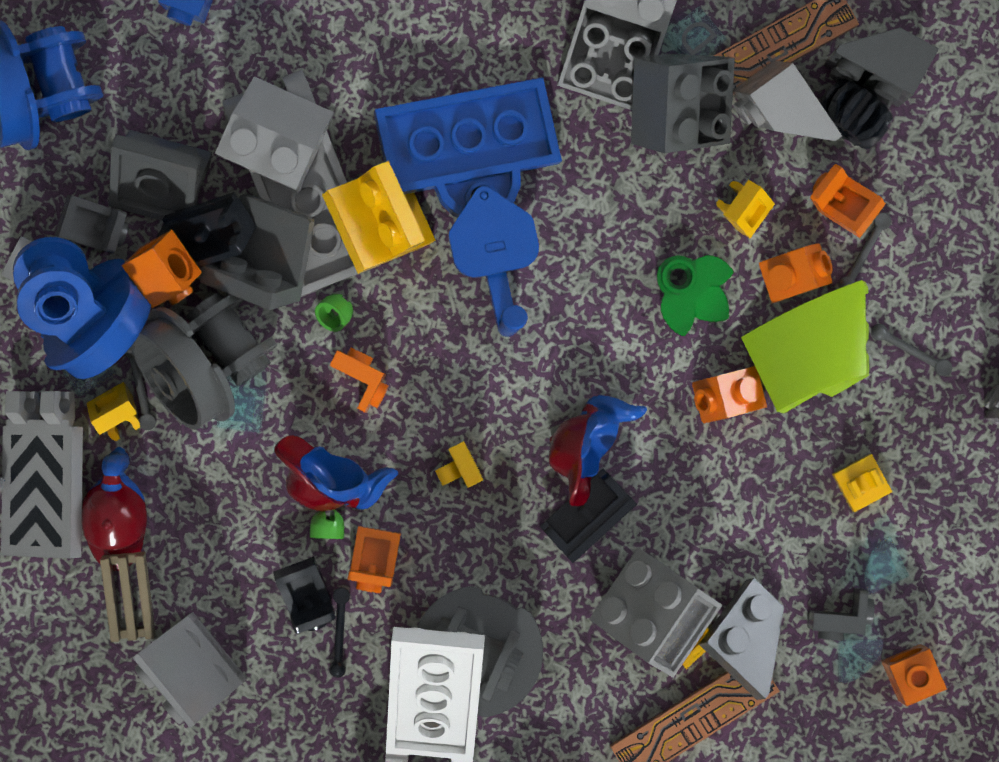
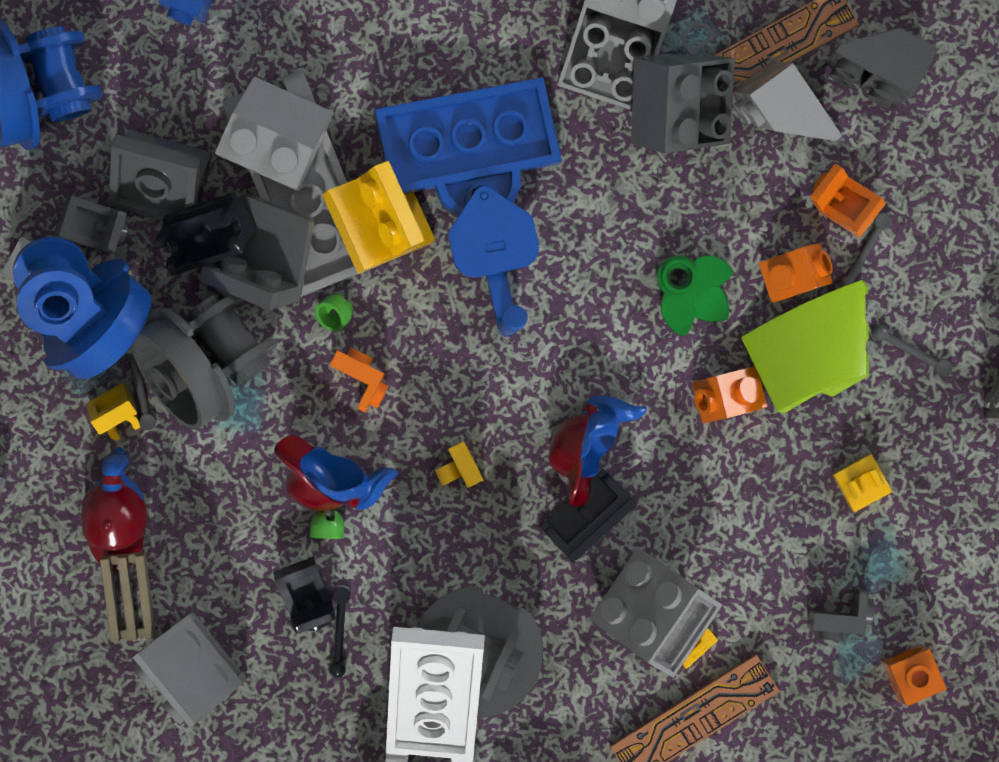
light grey tile [1,391,83,559] -> none
orange brick [121,230,202,308] -> none
orange bracket [347,526,401,593] -> none
wing [699,578,784,700] -> none
yellow tile [716,179,775,238] -> none
black gear [820,79,893,149] -> none

